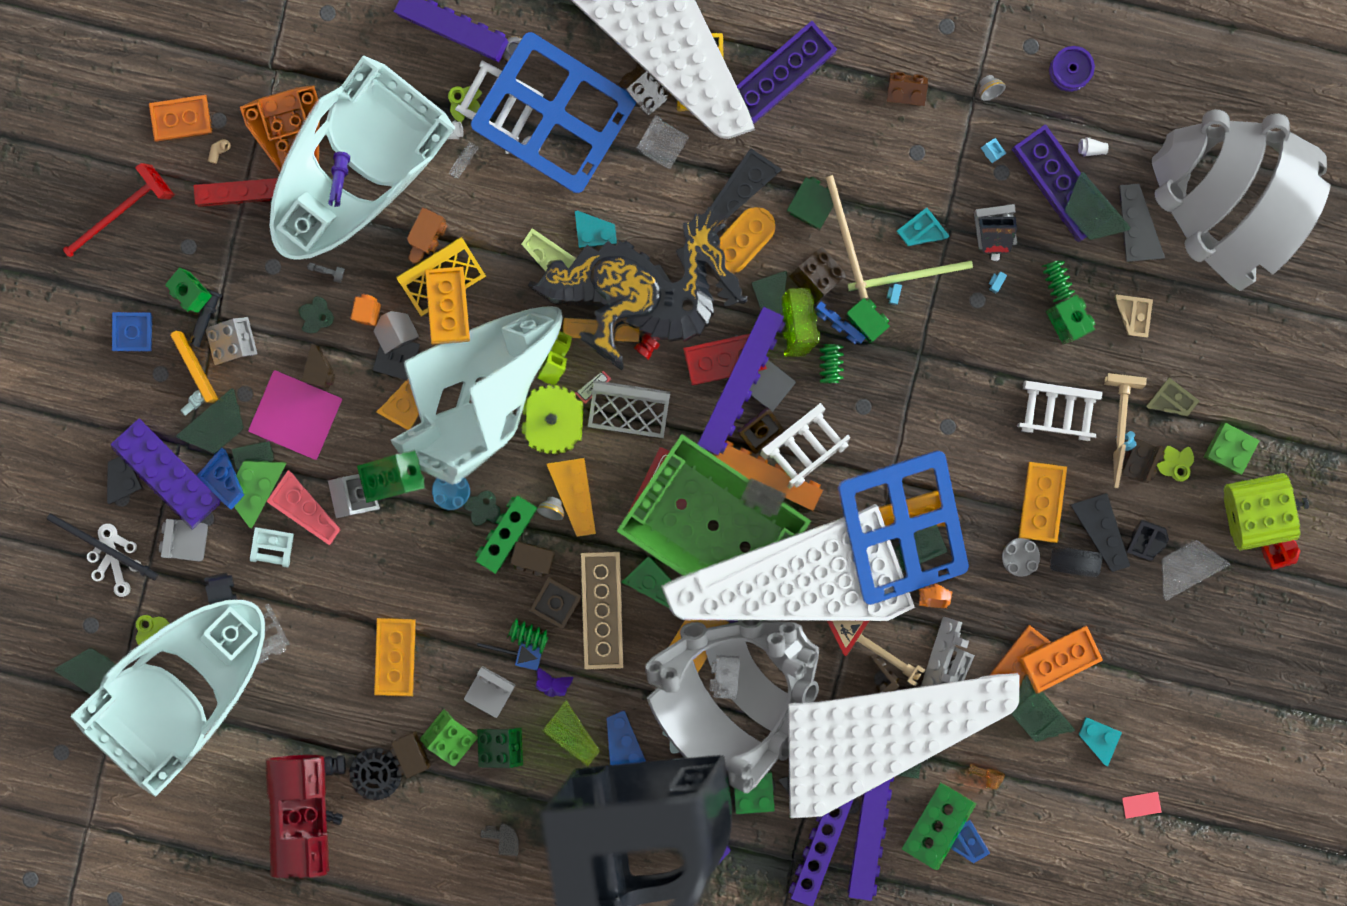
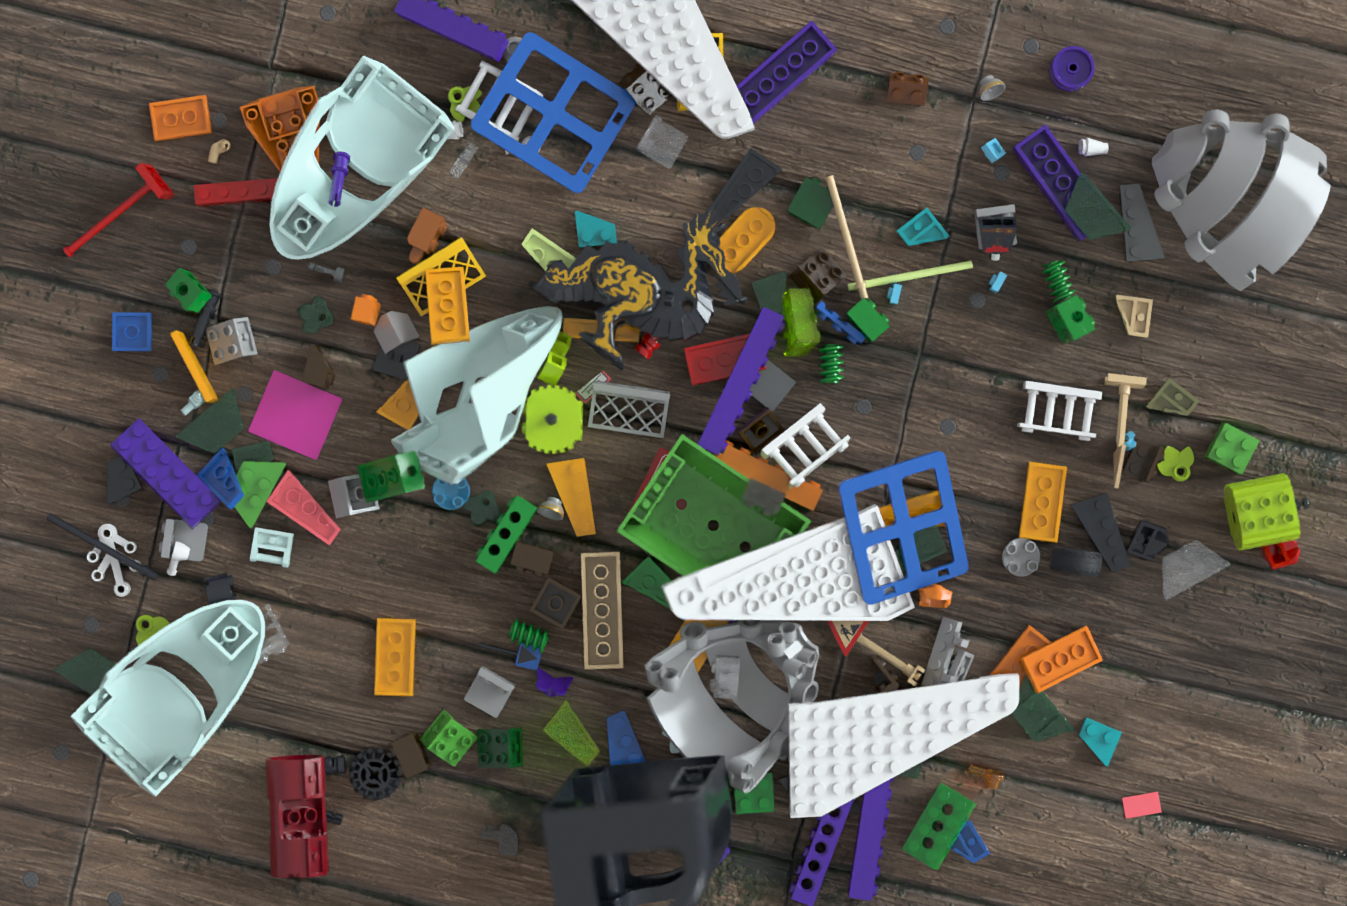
none -> white bar [167,541,190,576]

